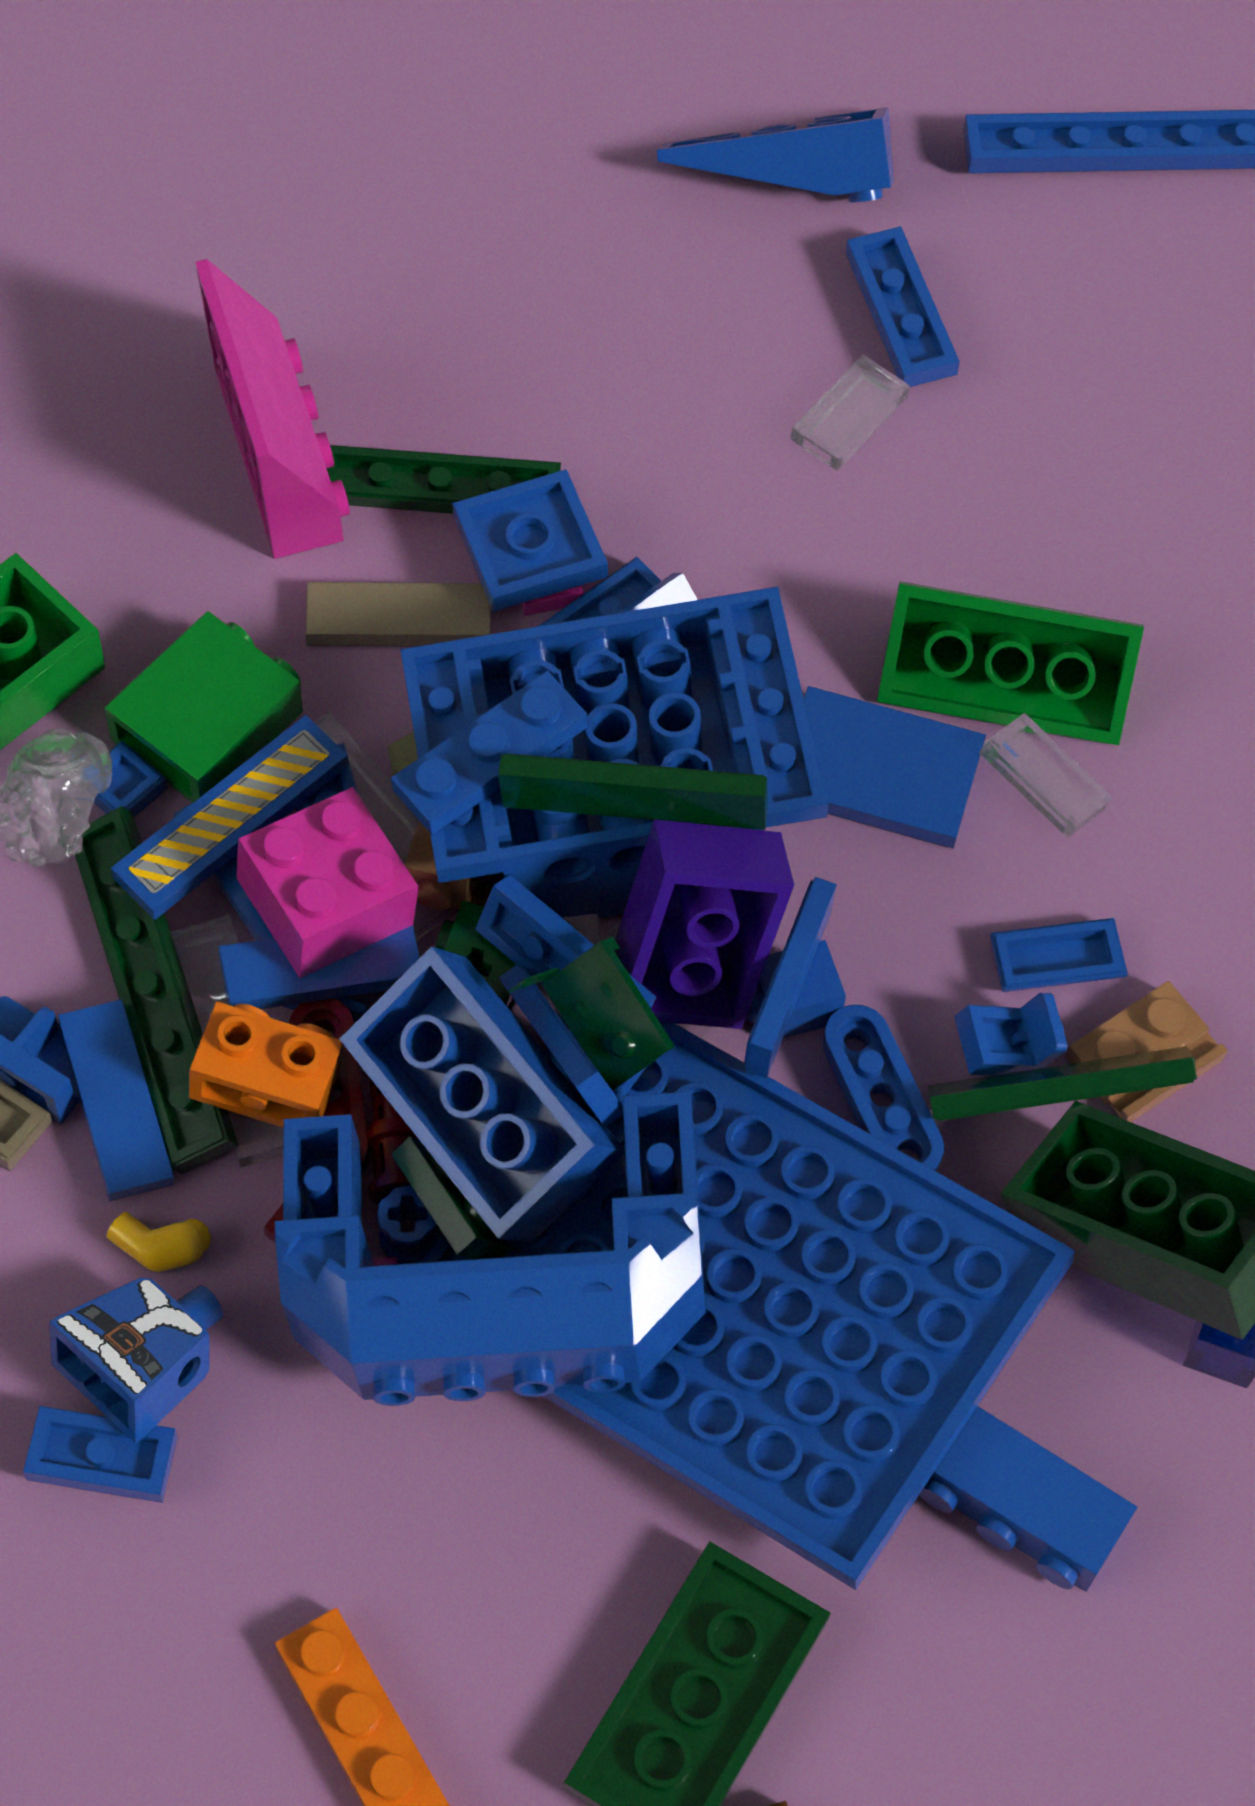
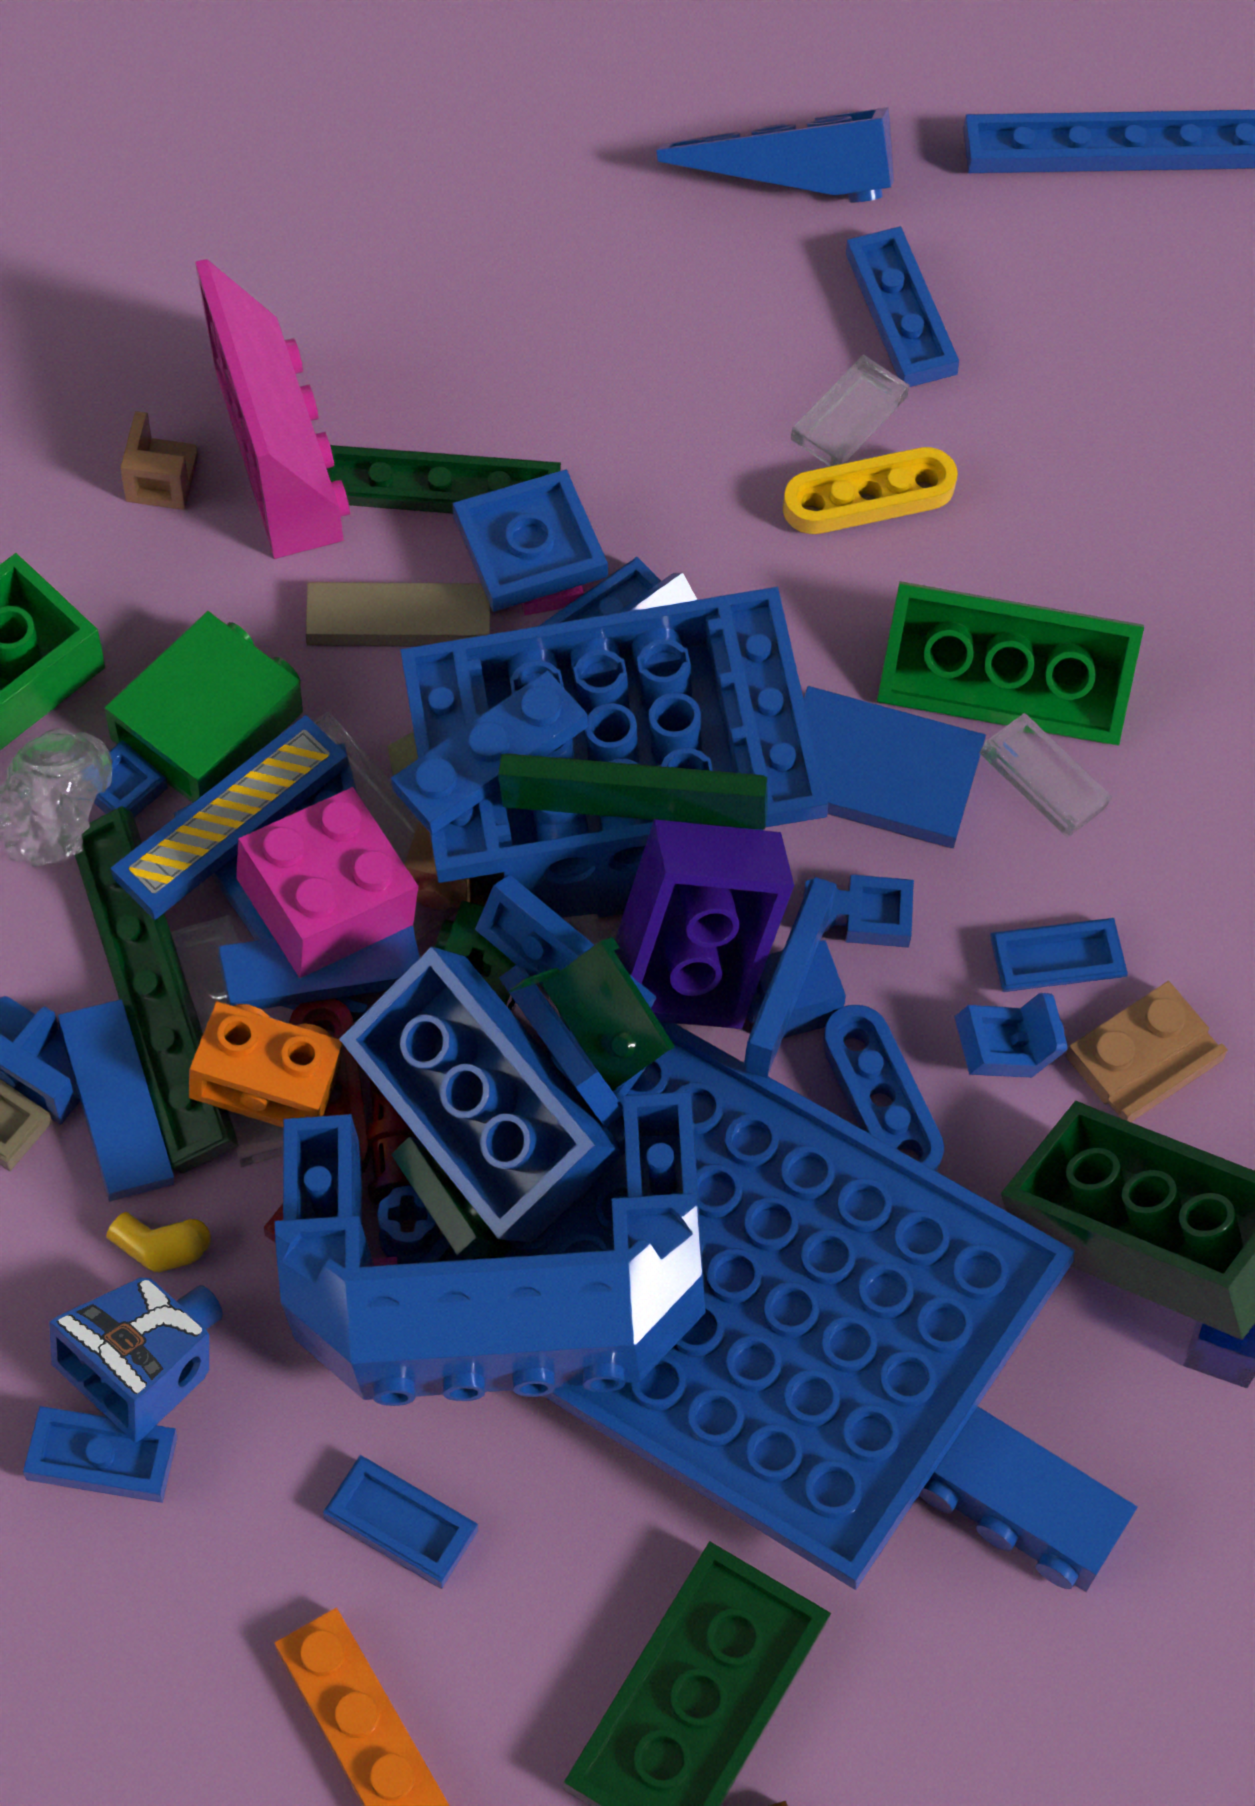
dark green tile [928,1046,1197,1121] -> none
none -> medium nougat panel [120,411,198,510]
none -> blue tile [323,1454,478,1589]
none -> yellow plate [783,447,958,534]
none -> blue plate [803,875,914,948]

